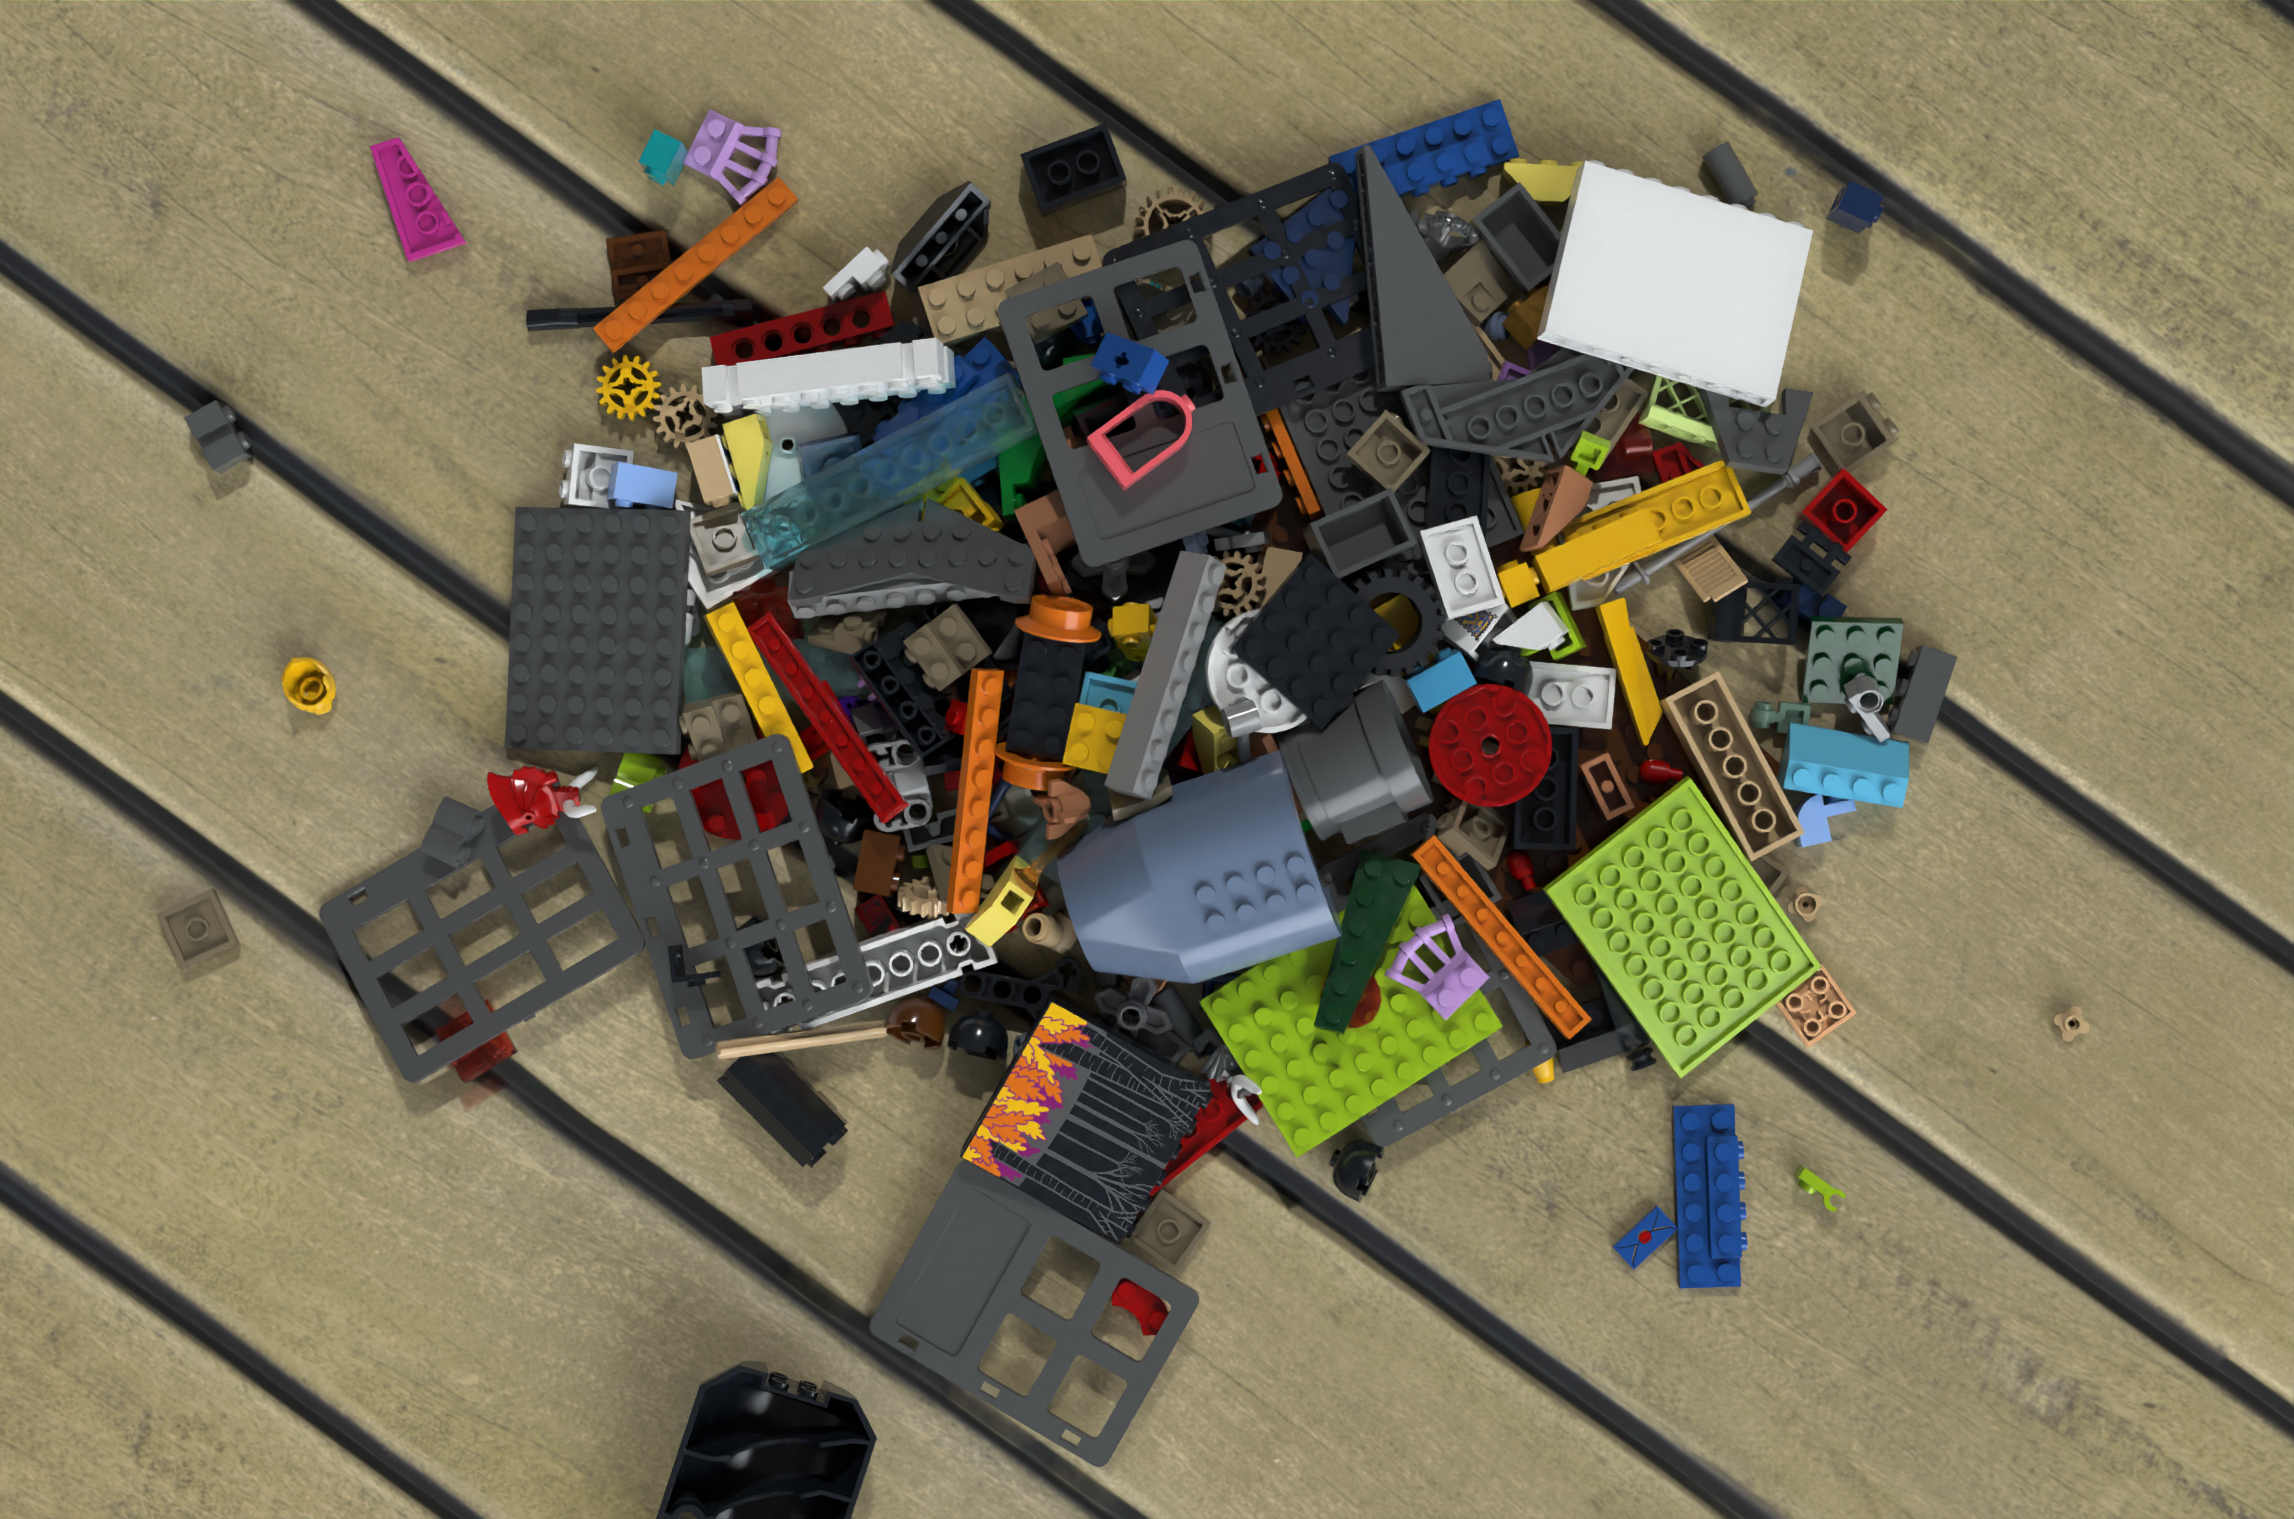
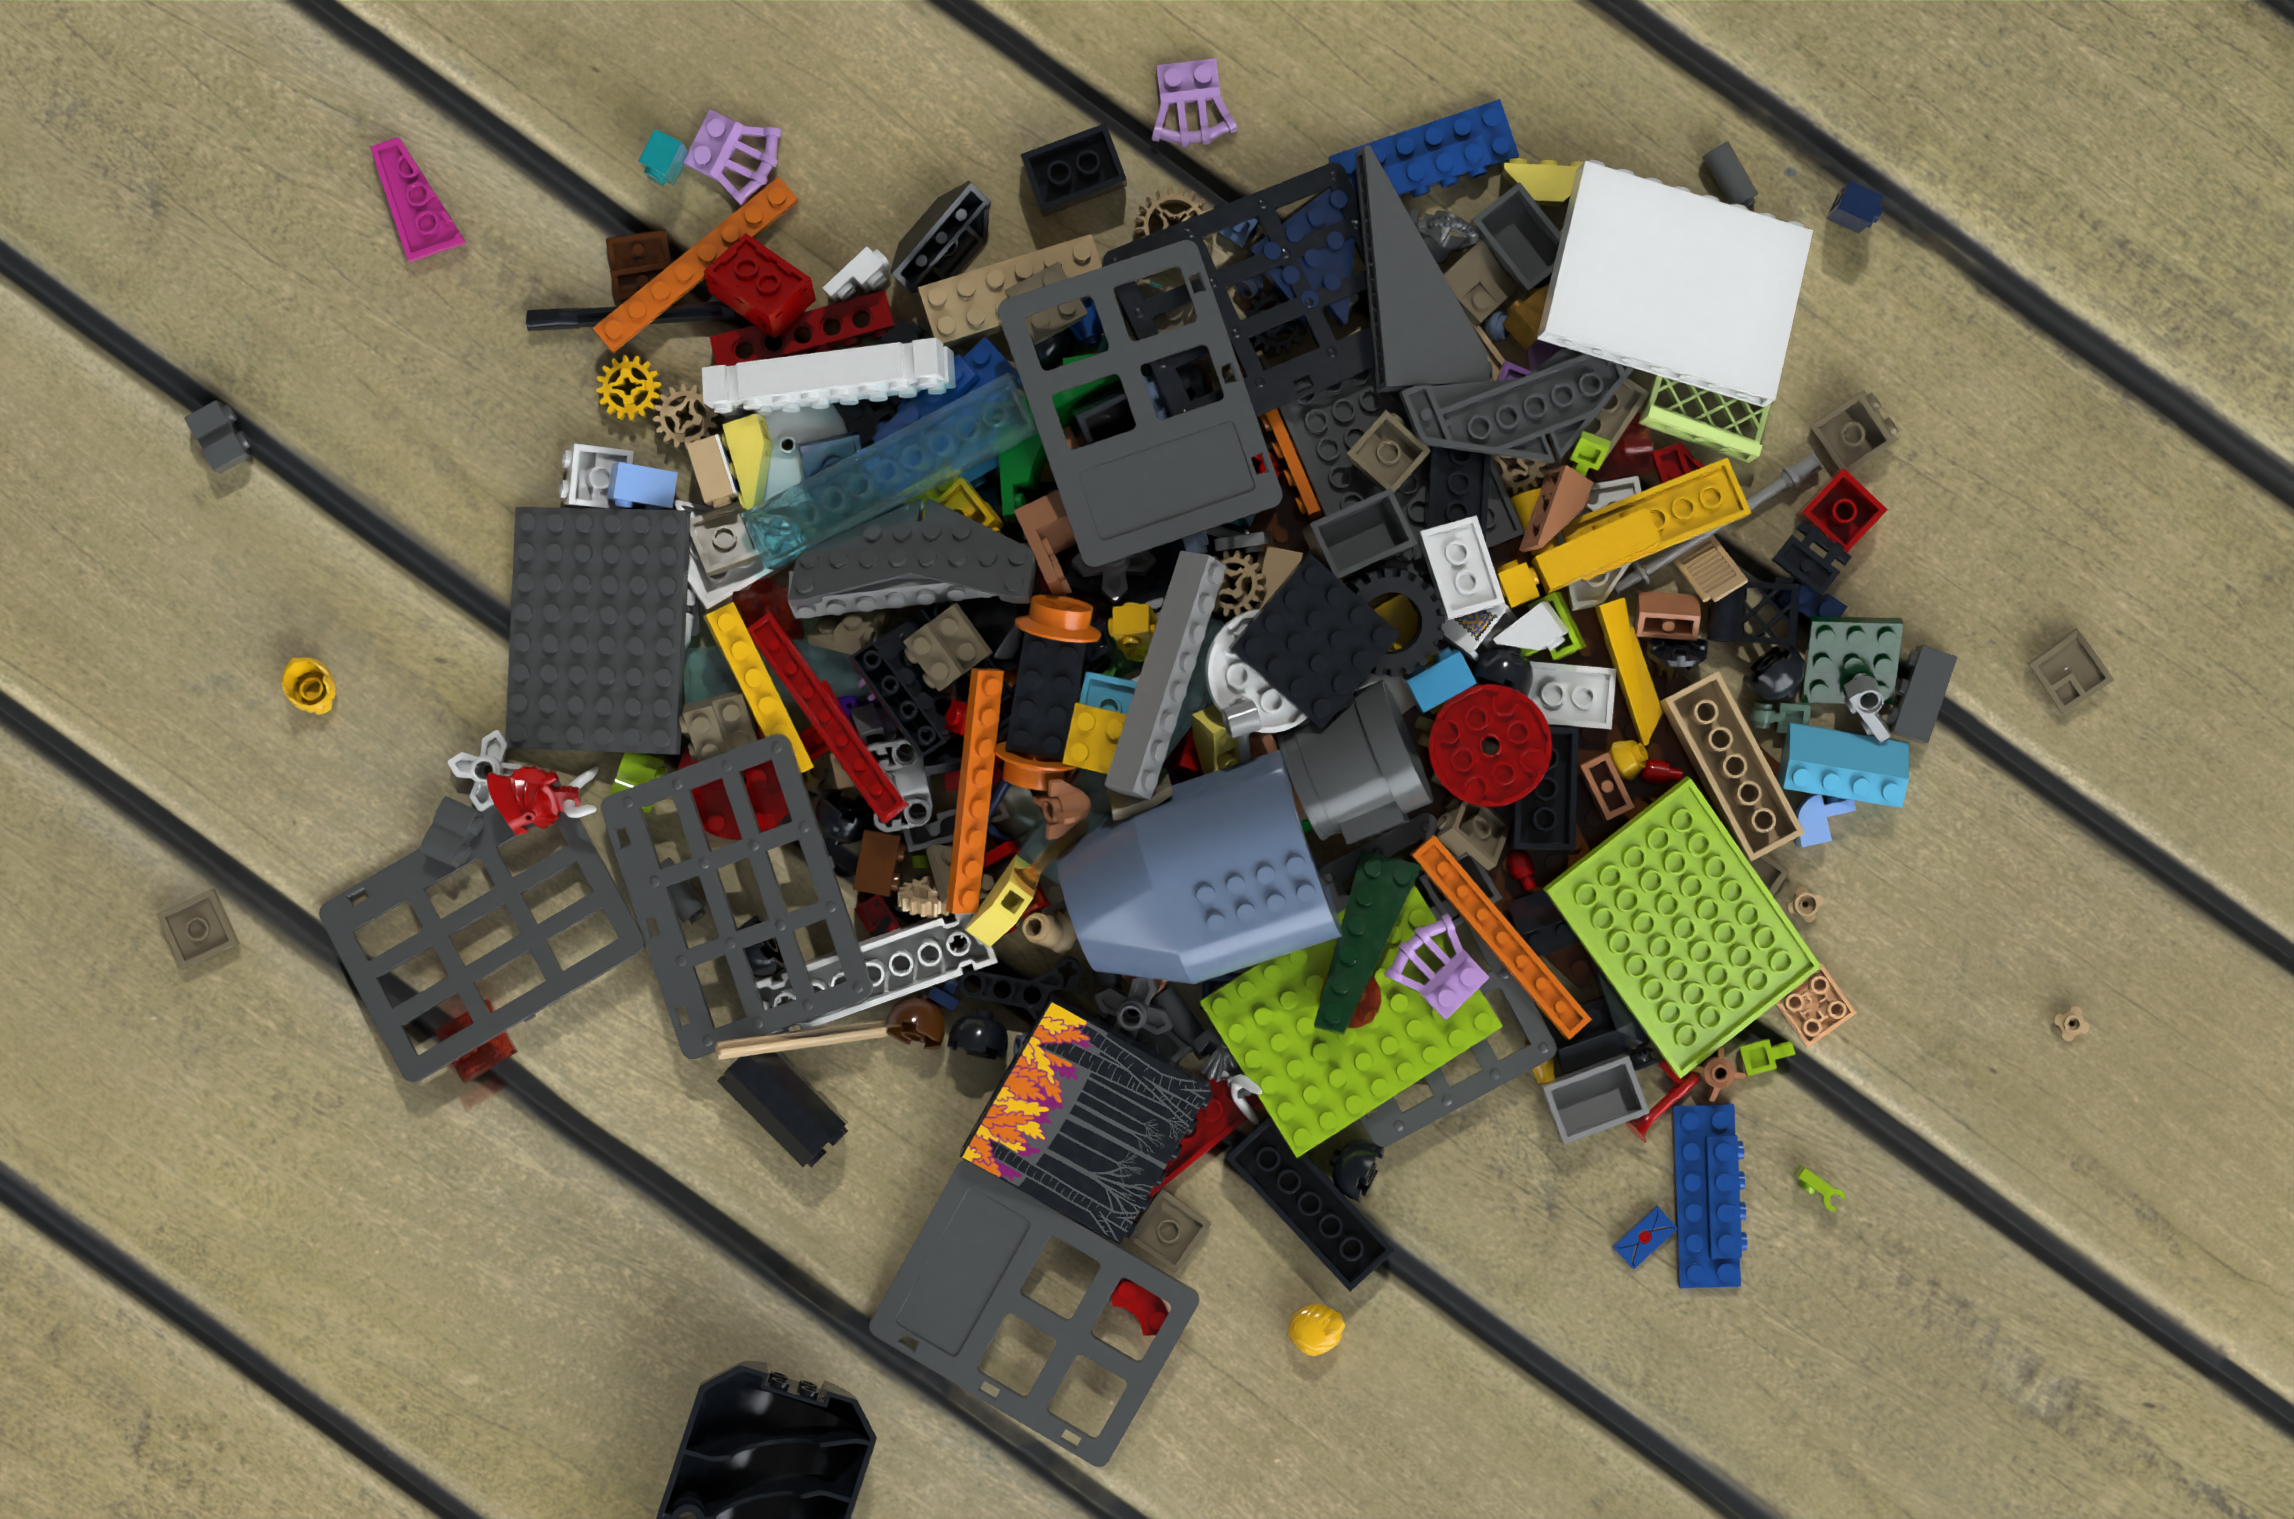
black bracket [668,945,721,987] -> none
coral window [1086,390,1196,491] -> none
blue brick [1090,332,1169,395] -> none
dark grey wing [1699,388,1814,475] -> none
none -> white plant [448,730,523,811]
none -> dark grey brick [660,857,707,924]
none -> red piece [704,233,816,339]
none -> lavender plate [1152,58,1238,147]
none -> medium blue tile [1218,218,1258,248]
none -> black brick [1224,1114,1395,1292]
none -> yellow hair [1288,1303,1345,1356]
none -> light grey piece [1539,1053,1650,1145]
none -> yellow cone [1609,740,1648,780]
none -> red piece [1625,1059,1700,1143]
none -> nougat brick [1634,591,1701,641]
none -> nougat brick [1691,1045,1746,1102]
none -> lime plate [1738,1038,1795,1076]
none -> black cylinder [1743,645,1805,700]
none -> dark tan plate [2027,628,2114,714]

